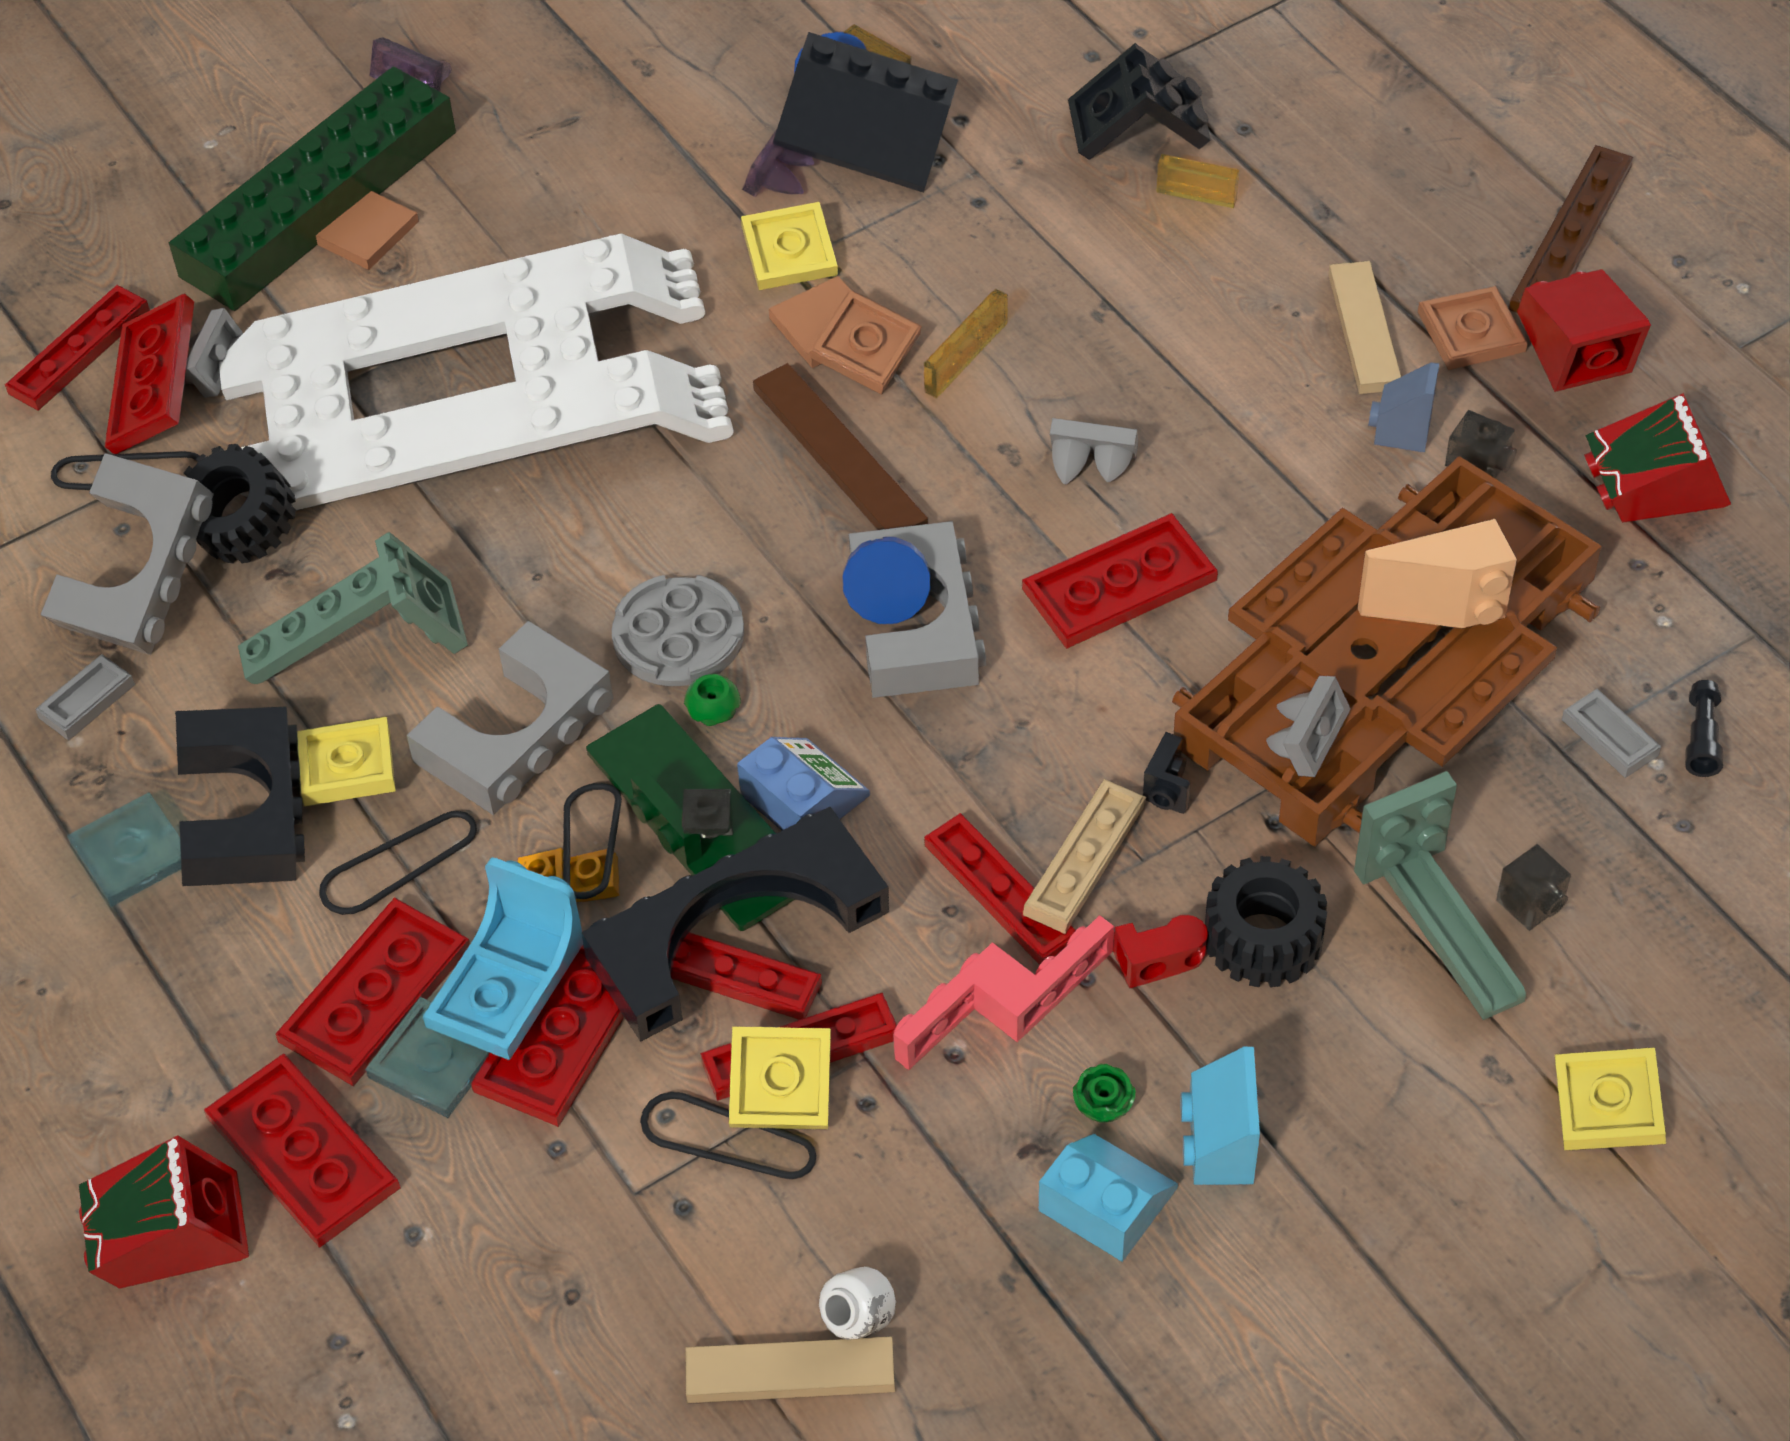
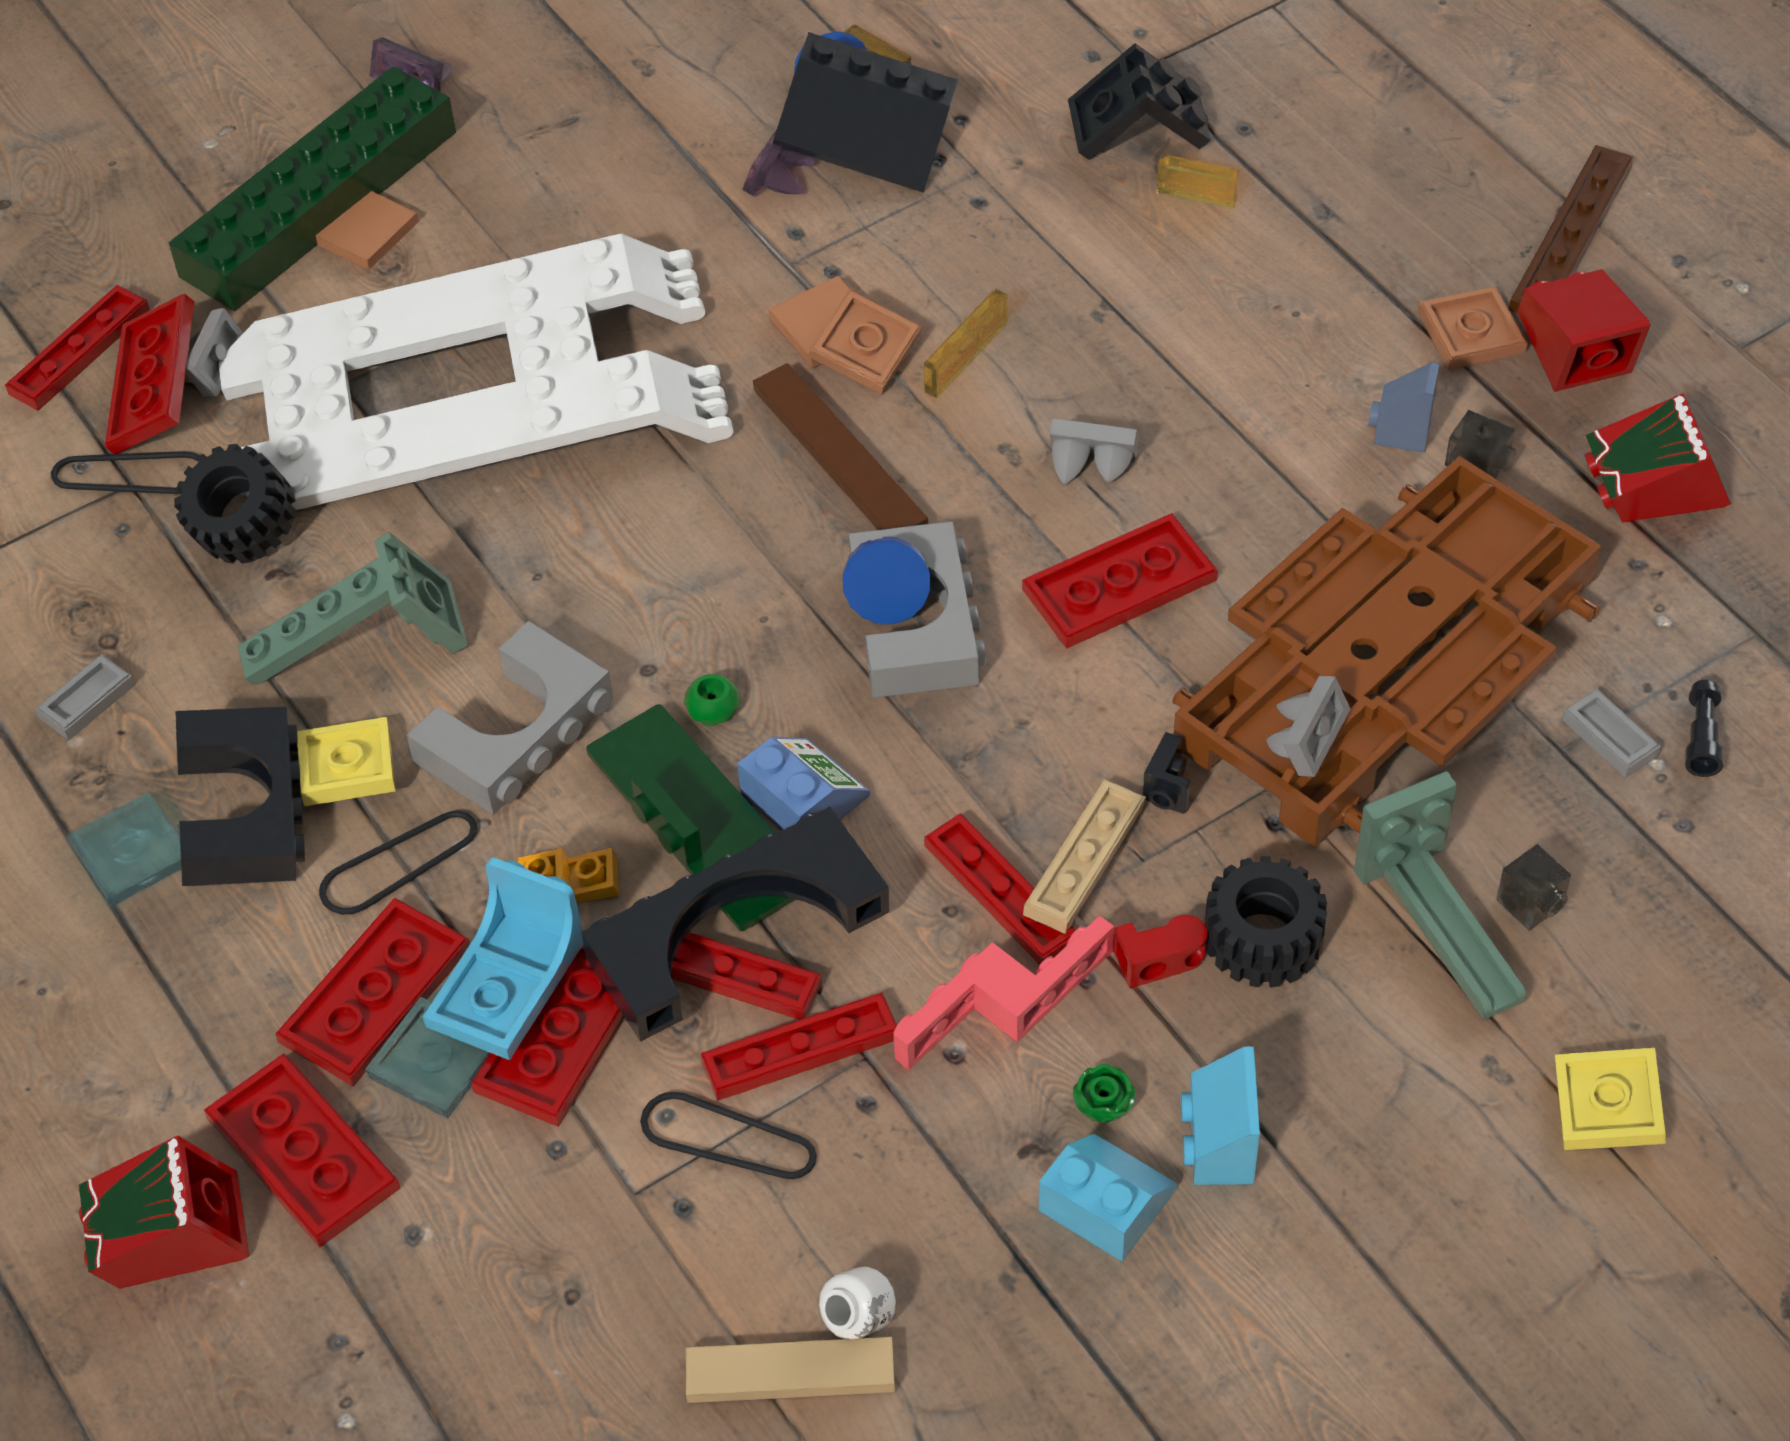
light grey arch [41,453,213,655] -> none
black piece [563,783,622,899] -> none
light grey tile [612,575,744,686] -> none
clear smoke bracket [682,789,733,838] -> none
light yellow plate [729,1026,831,1129] -> none
light yellow plate [741,202,838,290] -> none
tan tile [1329,261,1401,394] -> none
light nougat slope [1358,519,1517,628] -> none

